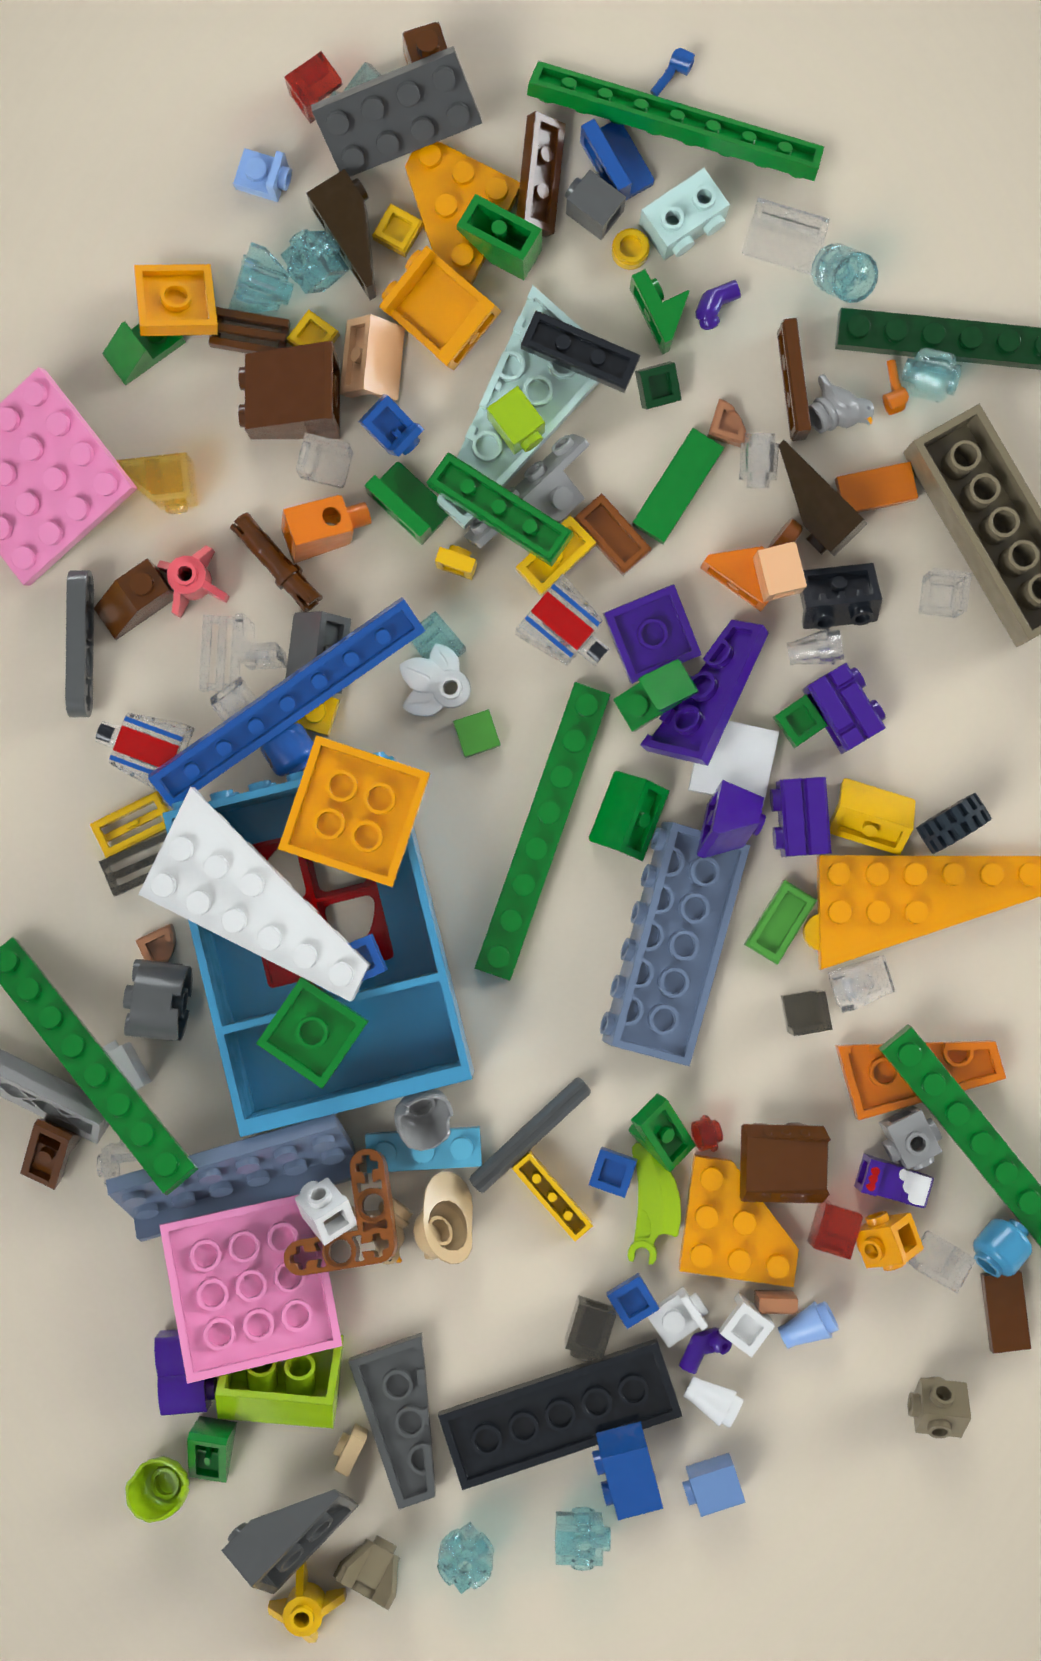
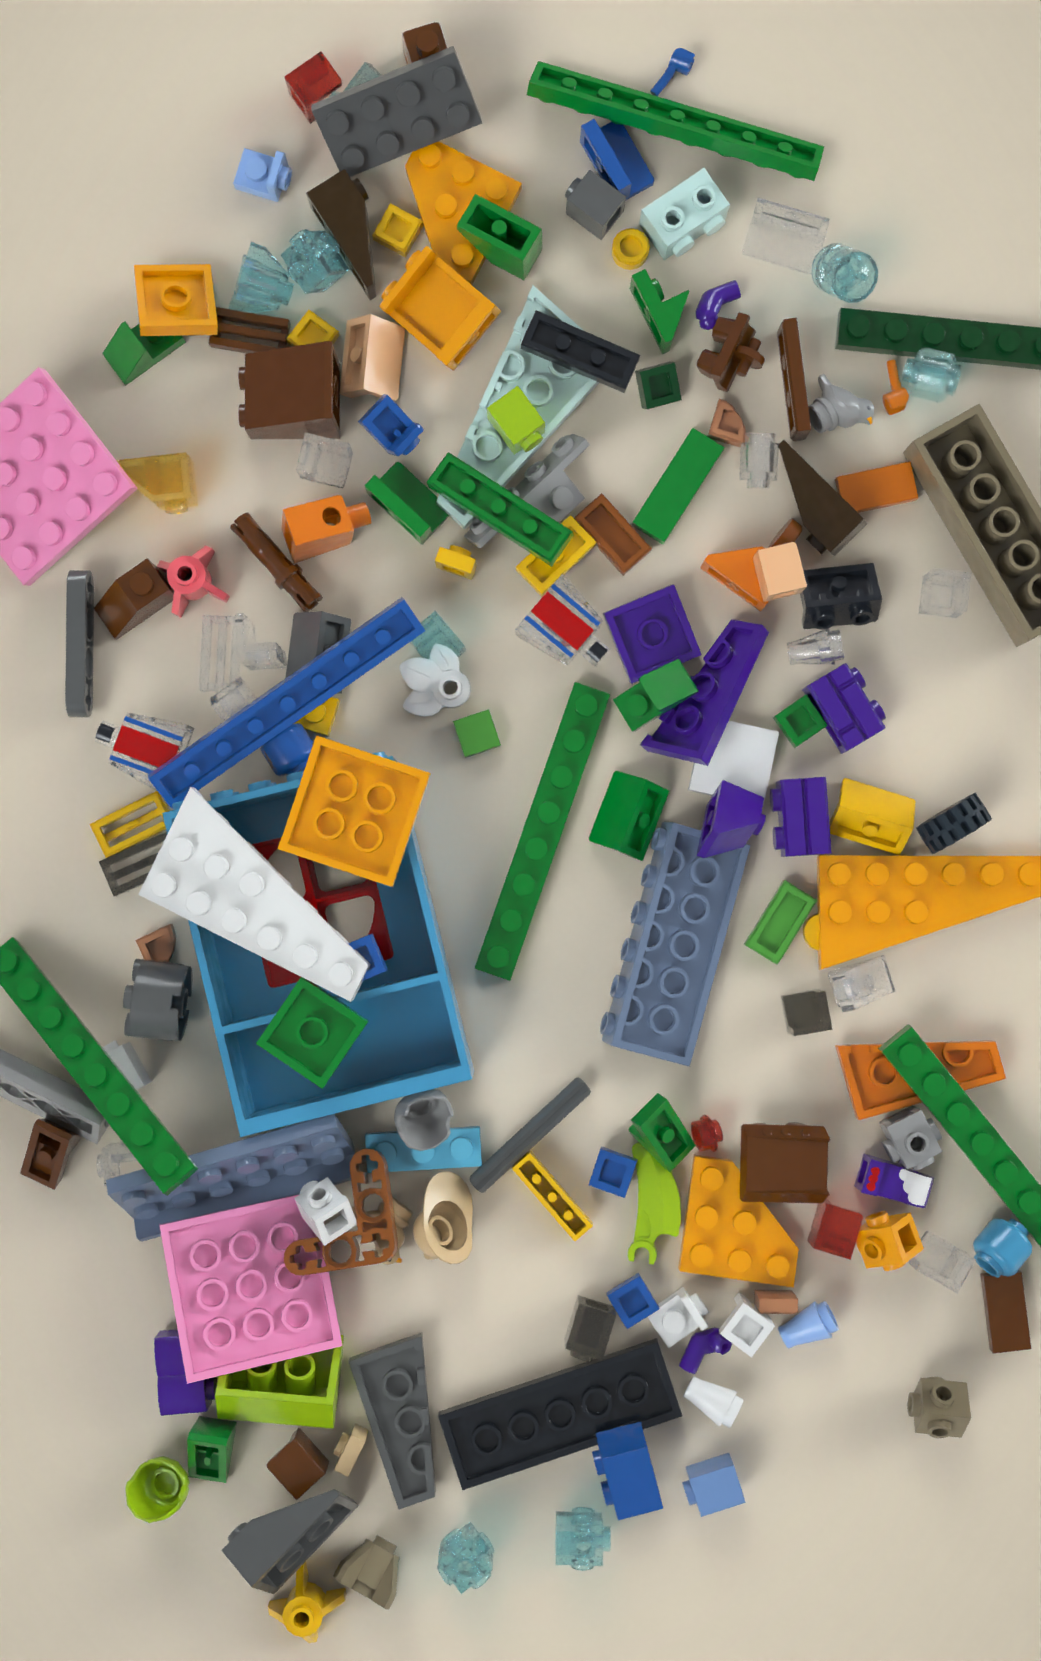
reddish brown plate [517,111,566,237] -> none
none -> reddish brown panel [267,1428,330,1501]
none -> reddish brown hips [697,312,765,392]

